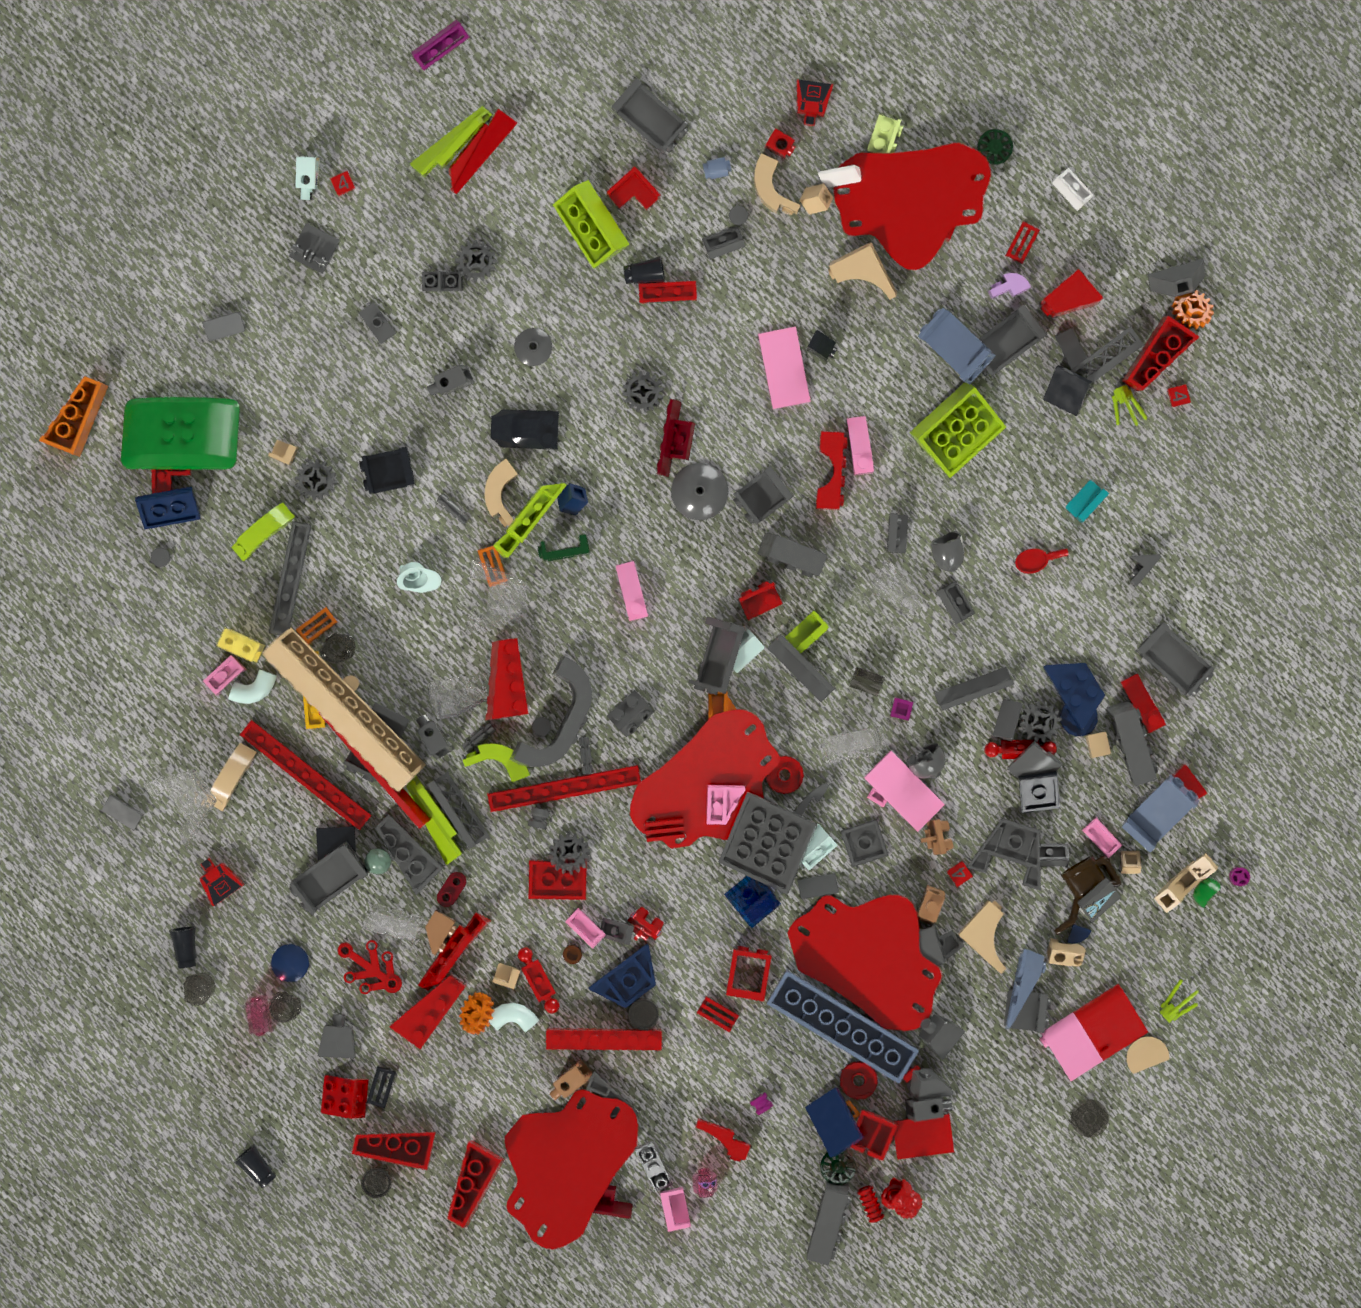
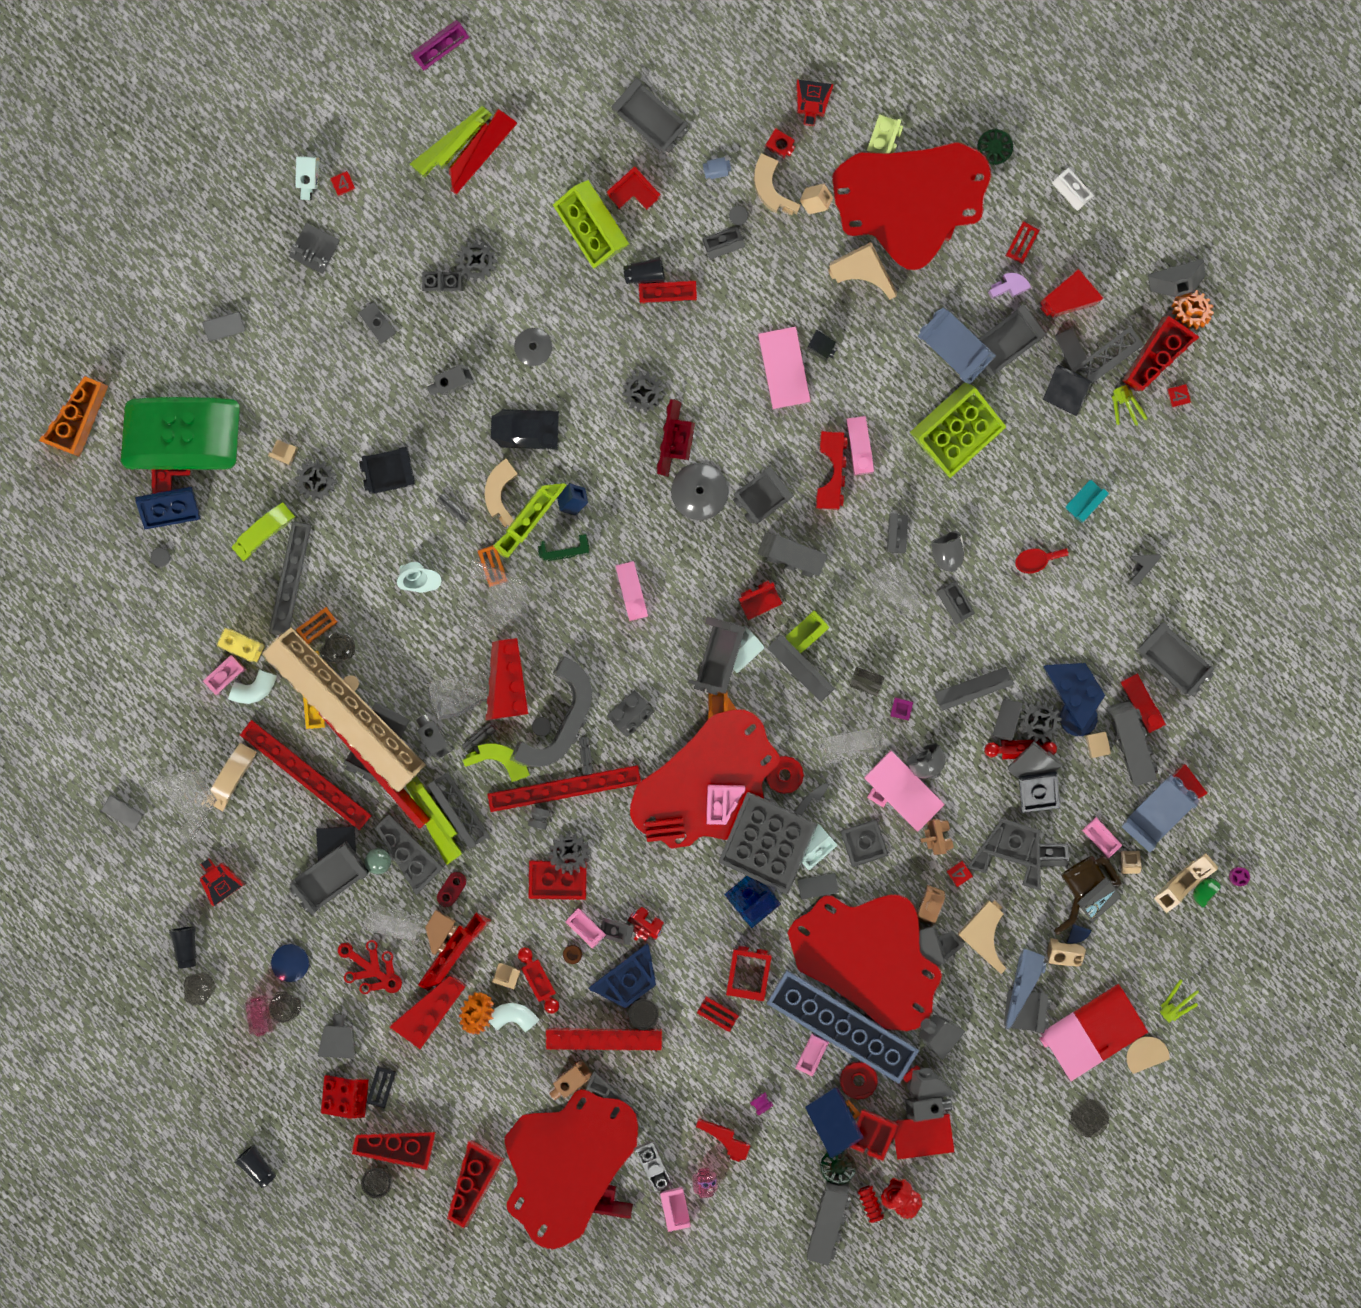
white slope [818,165,861,188] -> none
none -> bright pink tile [795,1033,829,1077]

